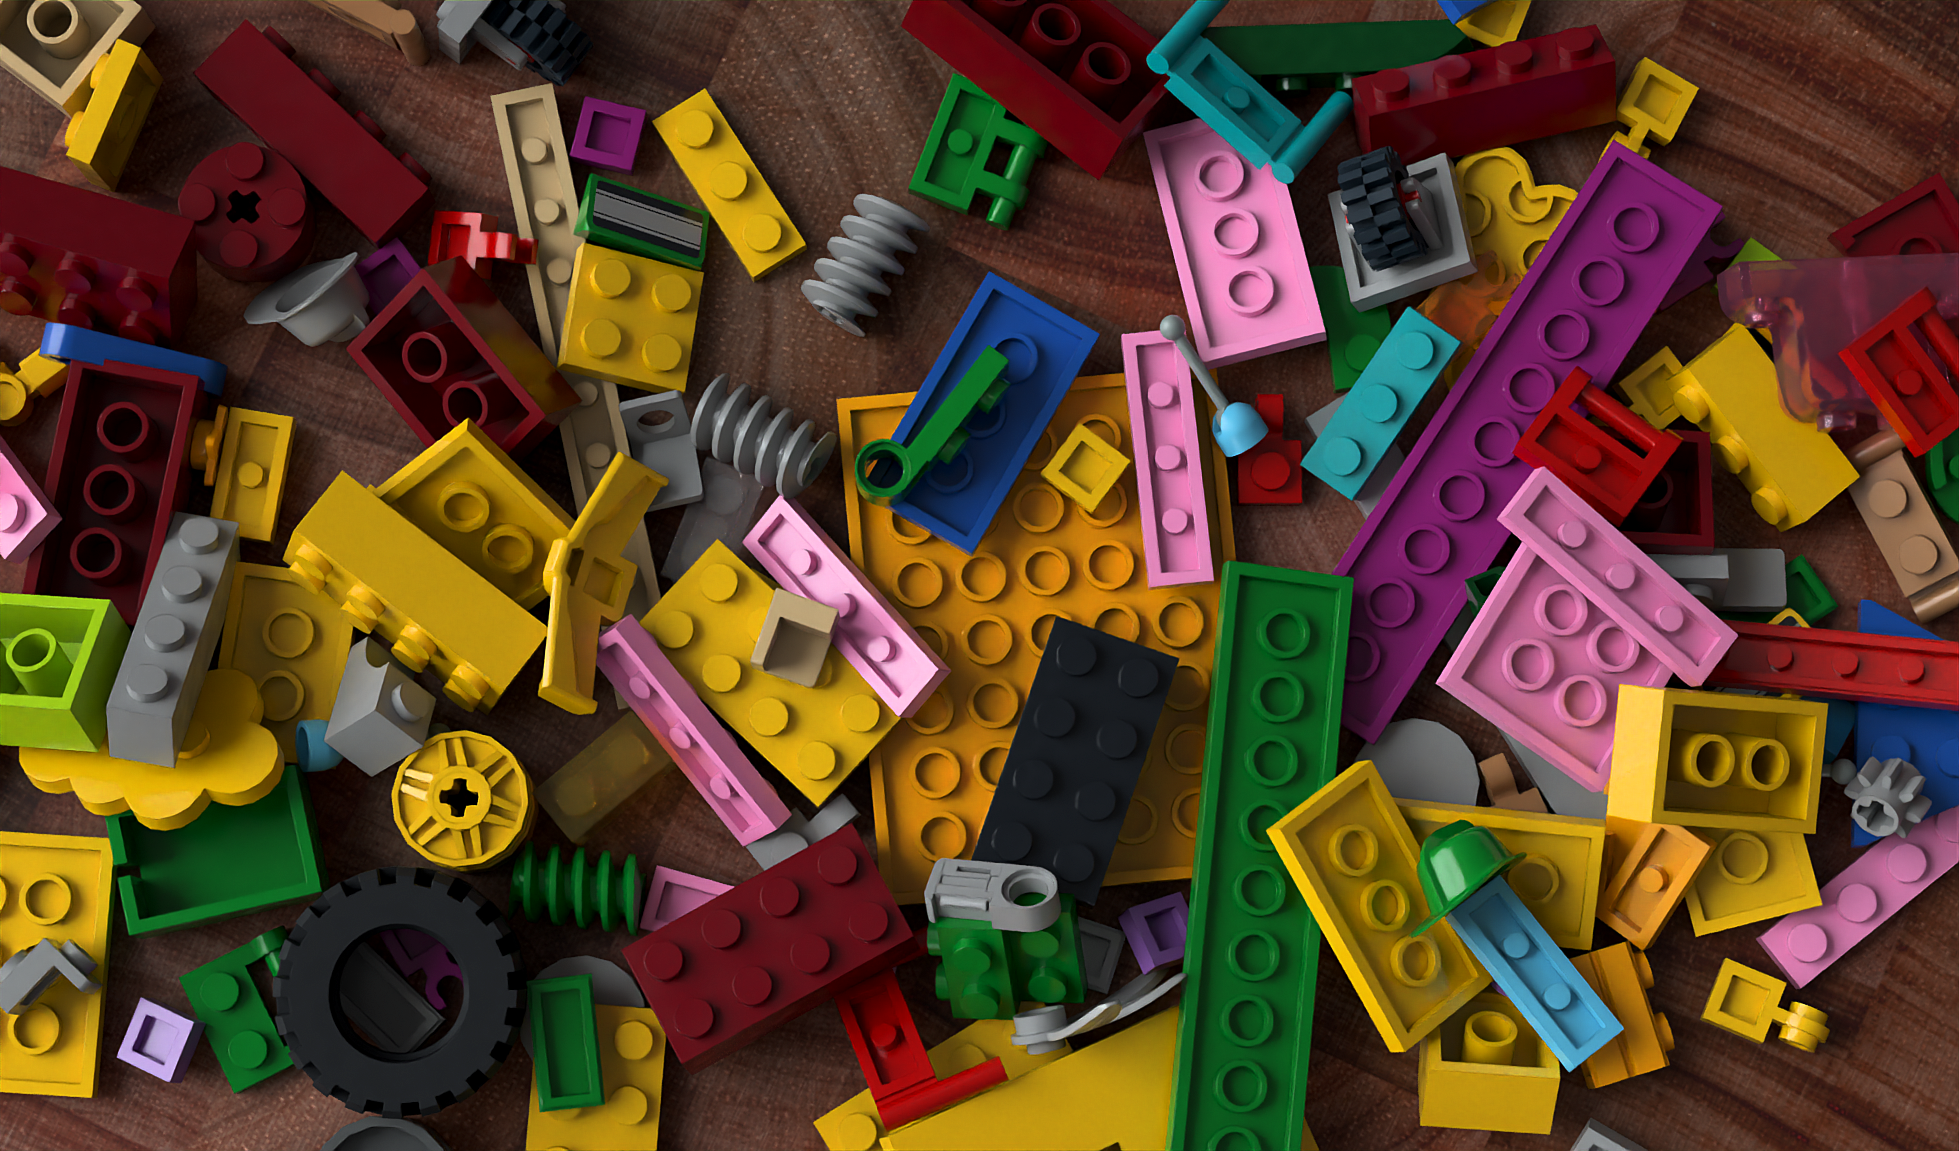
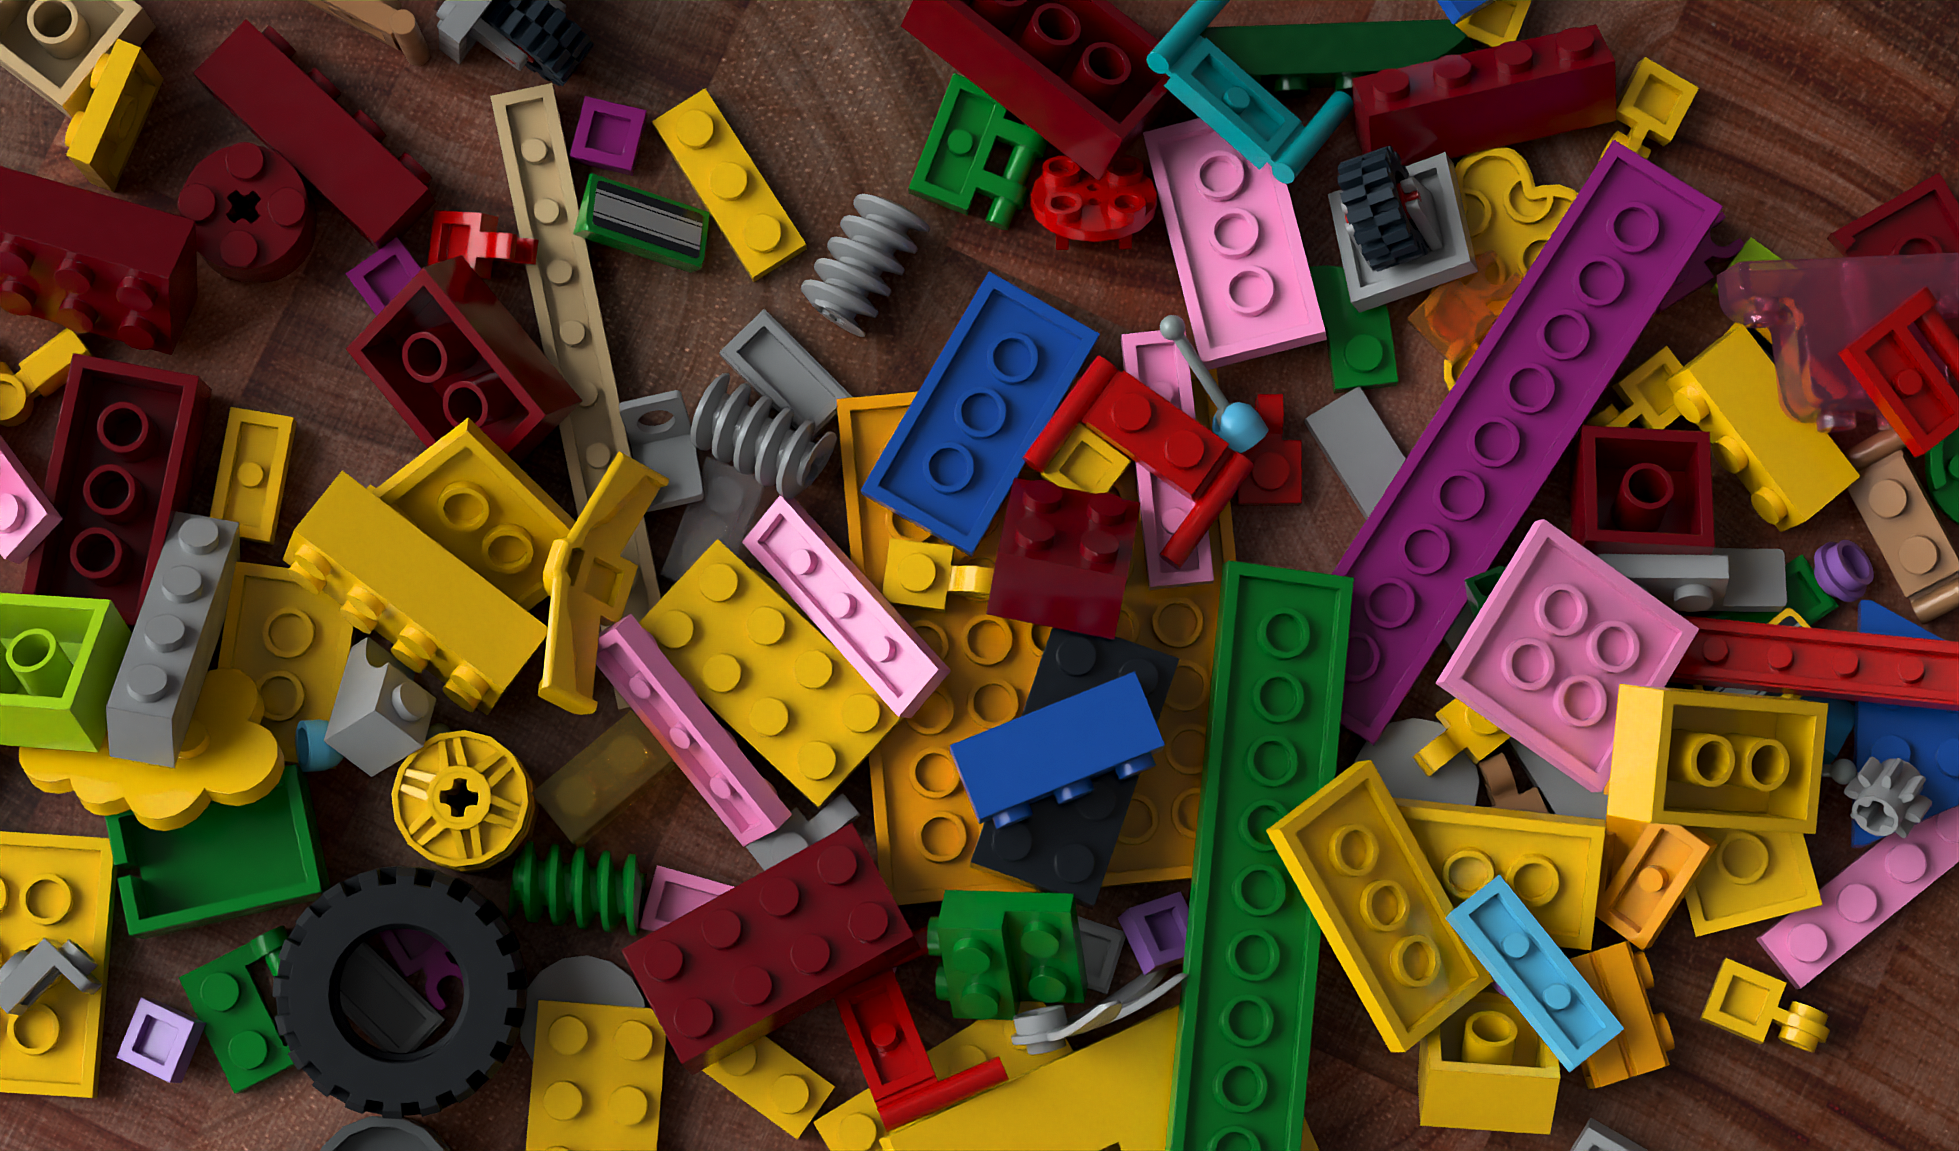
blue beam [39,323,228,399] -> none
light orange plate [190,404,228,486] -> none
light grey piece [243,252,370,347] -> none
green tile [526,973,605,1112] -> none
yellow plate [557,242,704,394] -> none
tan panel [750,588,840,688] -> none
green plate [855,345,1011,507] -> none
light grey piece [924,858,1061,932] -> none
teal plate [1300,306,1464,501] -> none
green piece [1410,820,1527,938] -> none
bright pink plate [1497,466,1738,687] -> none
red plate [1512,365,1684,527] -> none
none -> yellow plate [702,1036,836,1140]
none -> light grey tile [719,309,852,441]
none -> yellow plate [882,538,994,613]
none -> blue brick [950,671,1165,829]
none -> dark red brick [986,478,1141,640]
none -> red plate [1022,355,1254,570]
none -> red plate [1031,155,1157,250]
none -> yellow plate [1412,698,1511,777]
none -> medium lavender plate [1814,540,1874,602]

